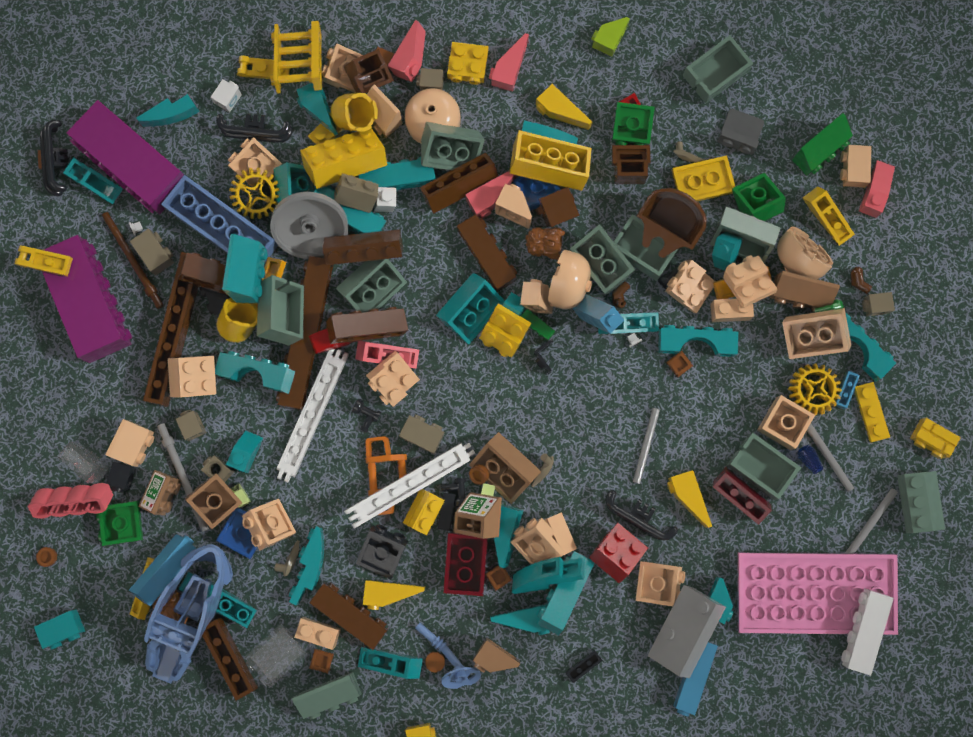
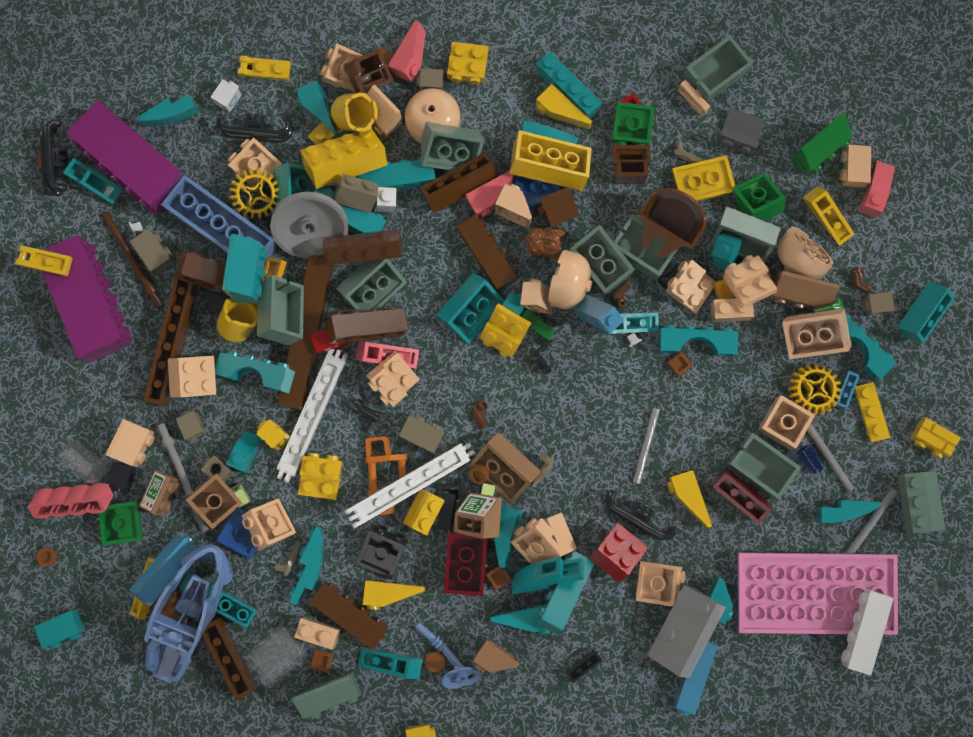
yellow fence [270,21,322,93] -> none
coral slope [489,33,529,92] -> none
lime slope [591,17,630,57] -> none
none -> yellow brick [257,420,291,451]
none -> yellow plate [298,453,343,500]
none -> reddish brown arm [472,400,488,430]
none -> teal brick [536,51,602,119]
none -> light nougat plate [678,79,710,116]
none -> teal slope [817,500,881,523]
none -> teal brick [898,282,955,344]

